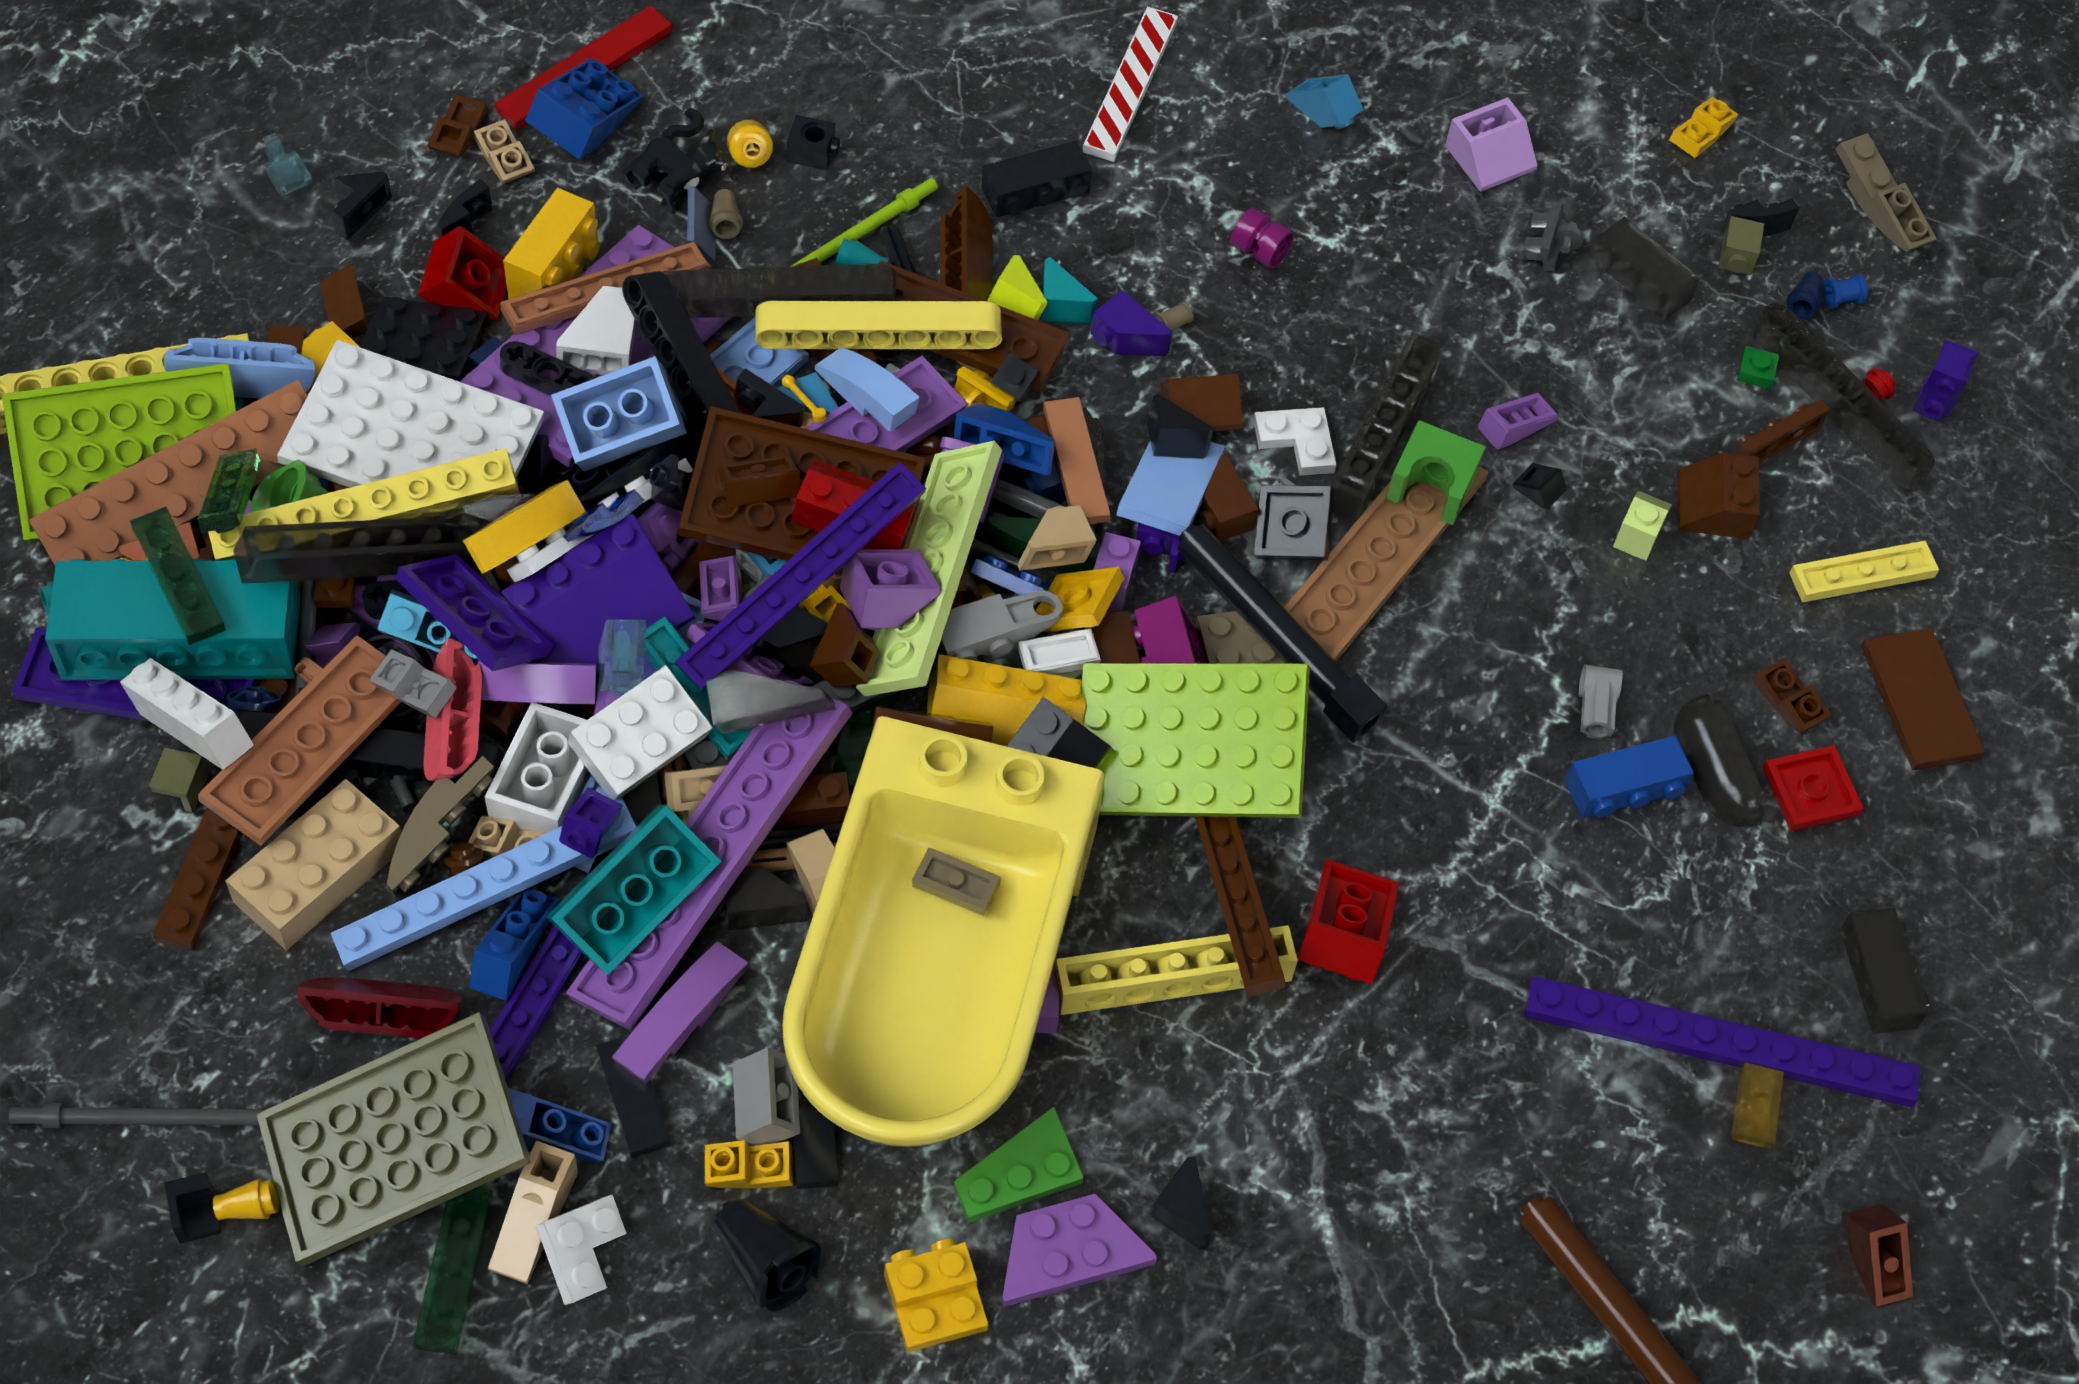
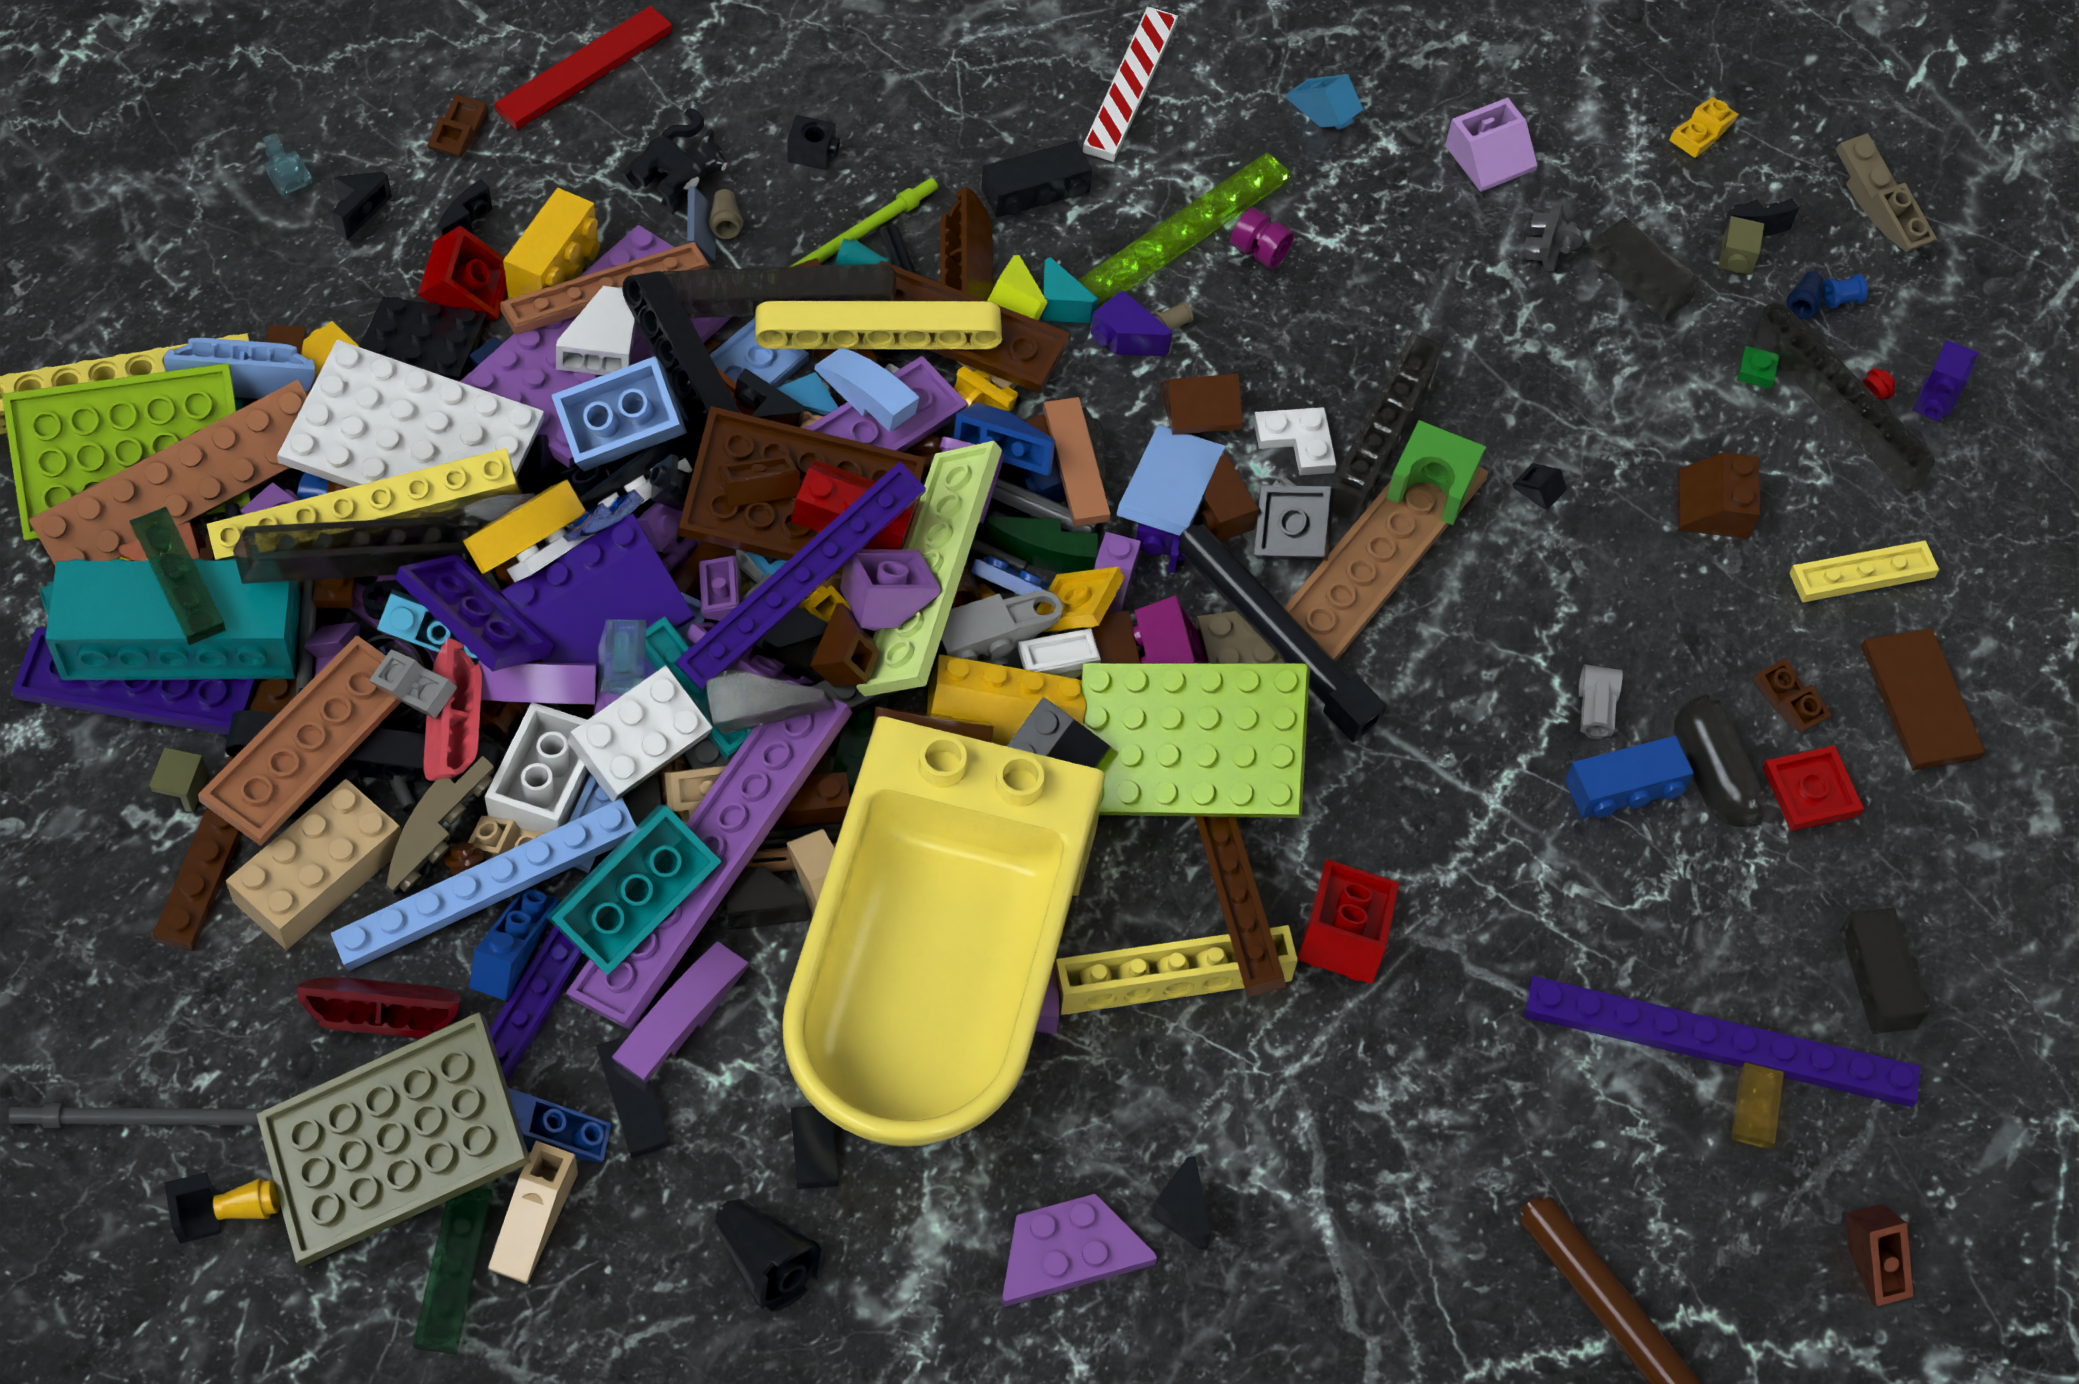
white brick [120,658,254,770] -> none
clear green plate [198,448,260,533] -> none
dark blue piece [226,686,282,711] -> none
bright green piece [251,459,328,512] -> none
nougat tile [294,657,322,684] -> none
reddish brown slope [320,264,368,337] -> none
tan slope [474,119,535,184] -> none
black beam [500,341,595,396] -> none
blue slope [525,58,645,160] -> none
white plate [536,1195,627,1305] -> none
dark purple bracket [559,787,623,858] -> none
yellow slope [705,1140,793,1189] -> none
yellow head [727,120,773,168] -> none
light grey brick [733,1047,800,1145] -> none
yellow hinge [781,375,827,422] -> none
yellow plate [884,1239,989,1353] -> none
dark tan plate [912,848,1001,916] -> none
bright green wing [954,1107,1084,1223] -> none
black plate [990,352,1041,404] -> none
tan slope [1017,505,1097,571] -> none
black slope [1147,394,1214,459] -> none
medium lavender slope [1478,393,1559,450] -> none
yellowish green slope [1613,491,1672,561] -> none
reddish brown plate [1736,400,1830,463] -> none
none -> clear neon green plate [1077,152,1290,310]

